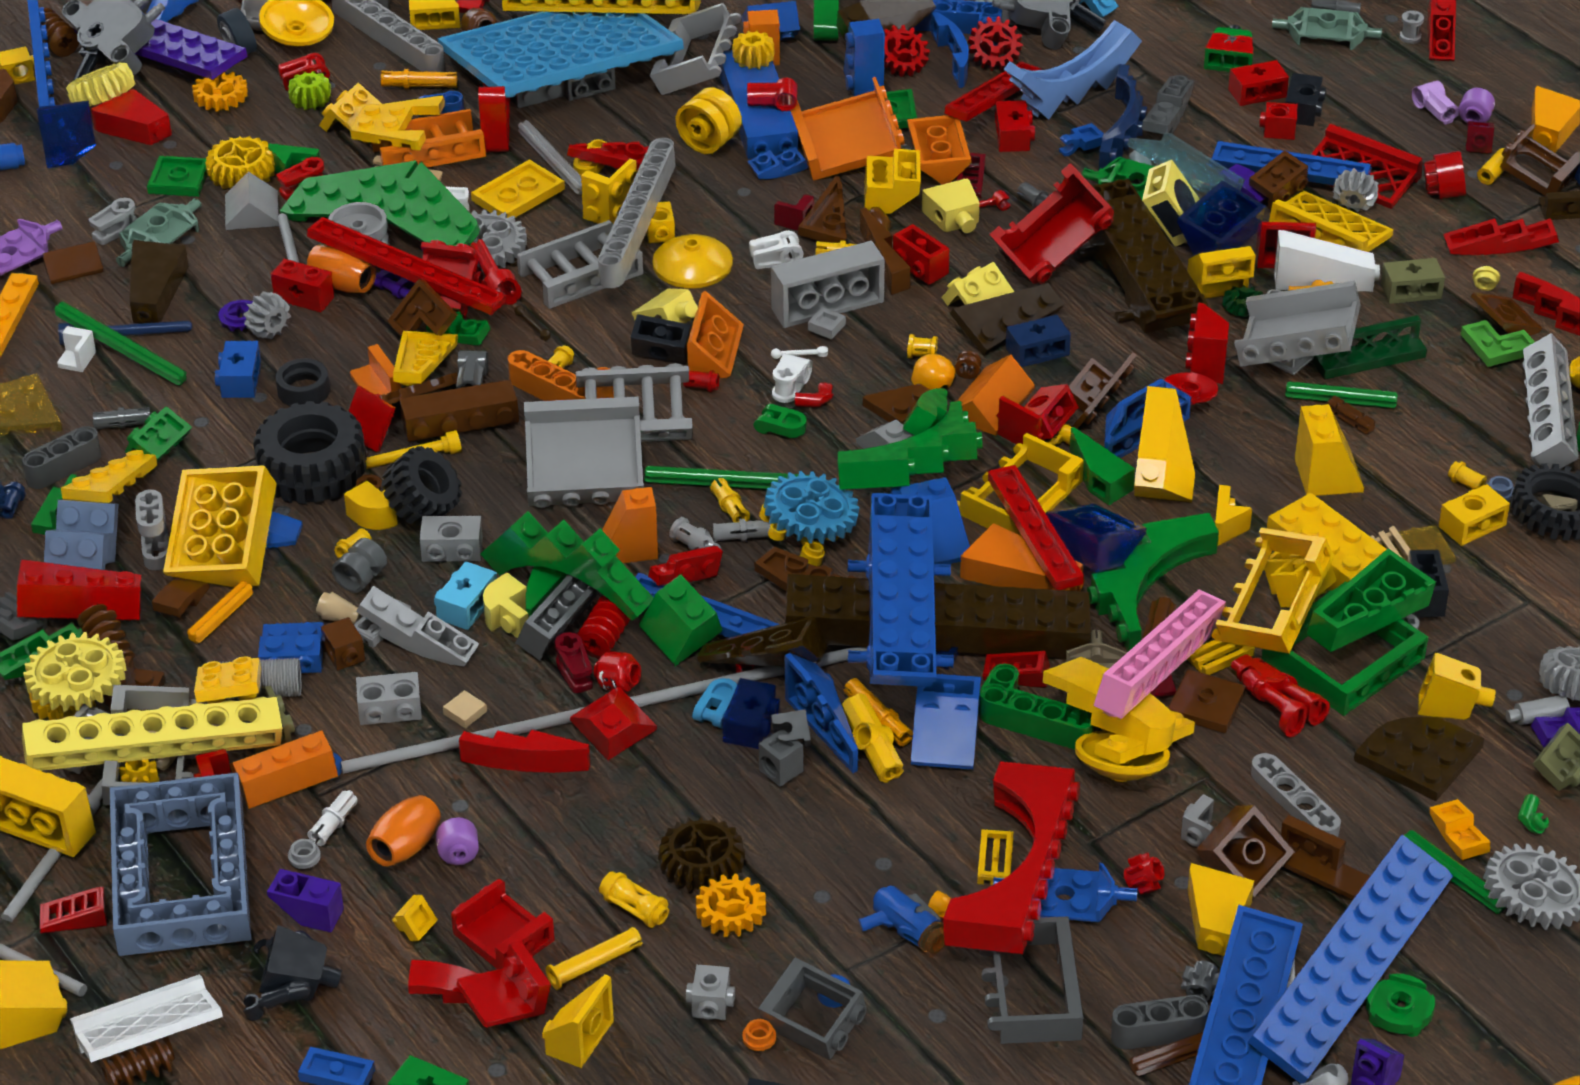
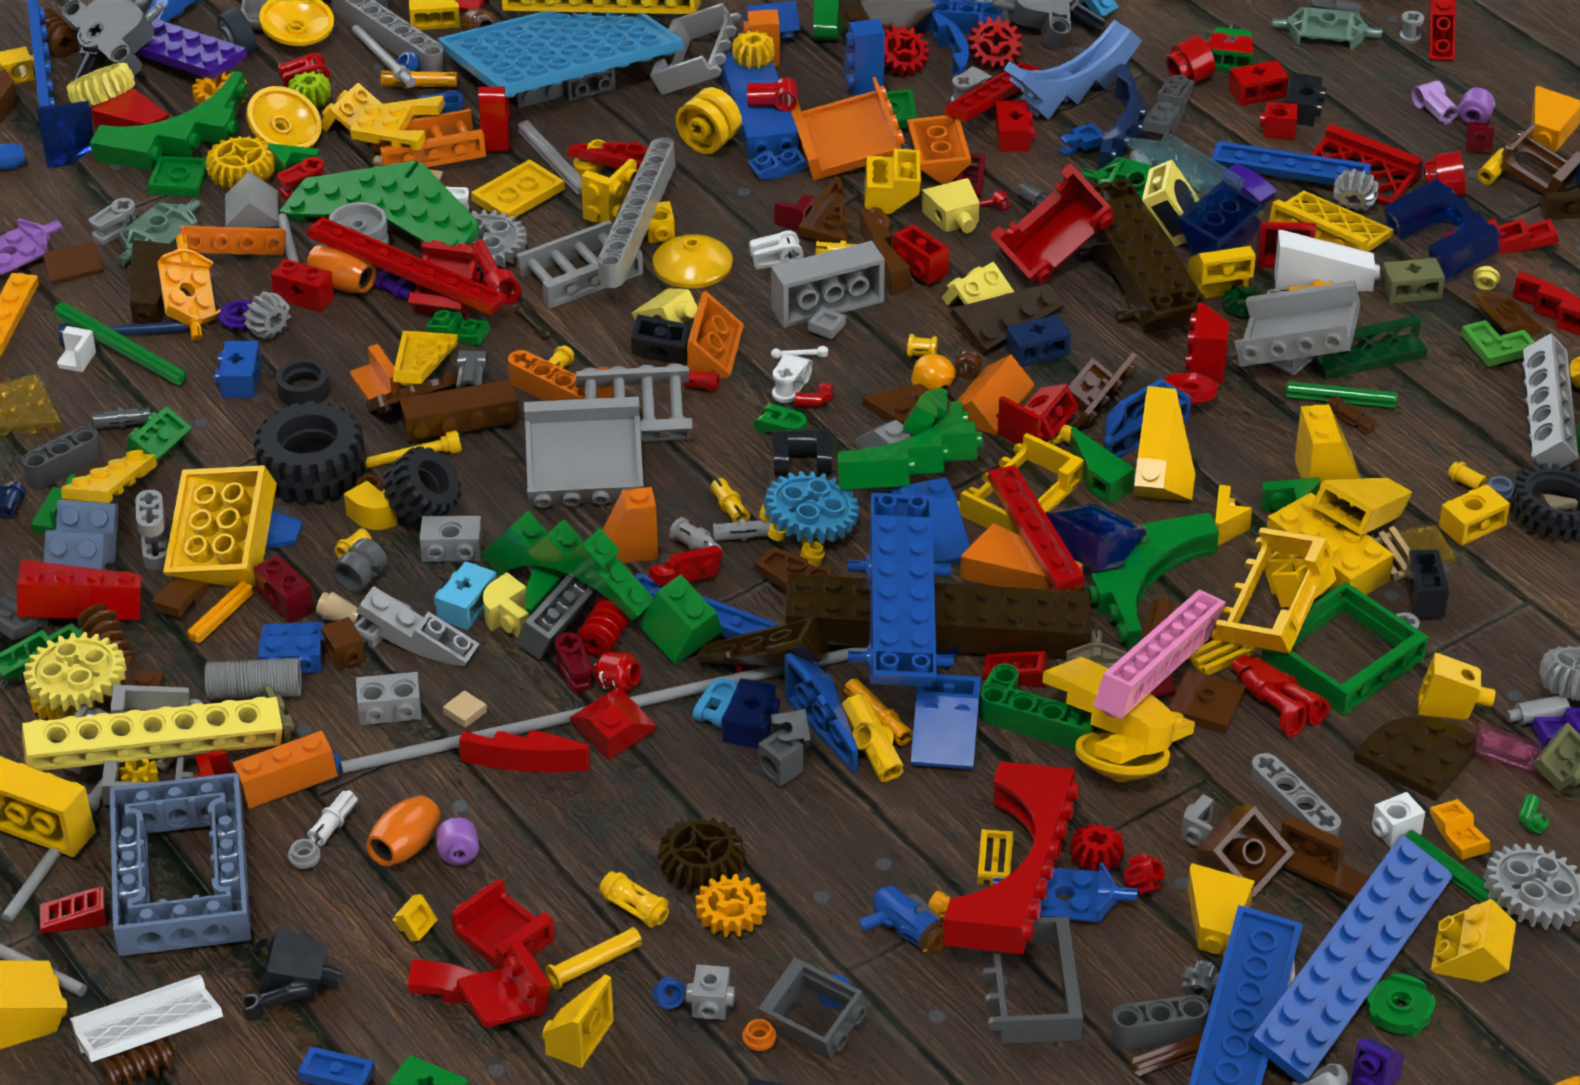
yellow plate [194,656,262,704] -> none
dark purple slope [267,869,344,933] -> none
red piece [349,386,396,452] -> none
reddish brown plate [388,279,458,336] -> none
green axle [644,466,809,490] -> none
reddish brown bracket [1249,150,1308,210] -> none
green wedge [1307,548,1436,652] -> none
none -> green arch [90,71,248,171]
none -> light orange plate [157,234,221,341]
none -> orange bracket [180,226,286,255]
none -> yellow dish [246,86,322,148]
none -> dark red brick [253,555,315,623]
none -> light grey bar [352,25,416,88]
none -> blue plate [397,52,419,72]
none -> blue plate [653,977,685,1010]
none -> black connector [773,429,832,475]
none -> light grey piece [951,66,994,102]
none -> red gear [1069,822,1125,872]
none -> red piece [1166,35,1216,84]
none -> green slope [1260,477,1320,512]
none -> yellow slope [1311,478,1413,535]
none -> white brick [1372,792,1425,847]
none -> clear blue arch [1384,179,1500,280]
none -> yellow slope [1431,898,1516,982]
none -> clear pink slope [1475,722,1542,771]

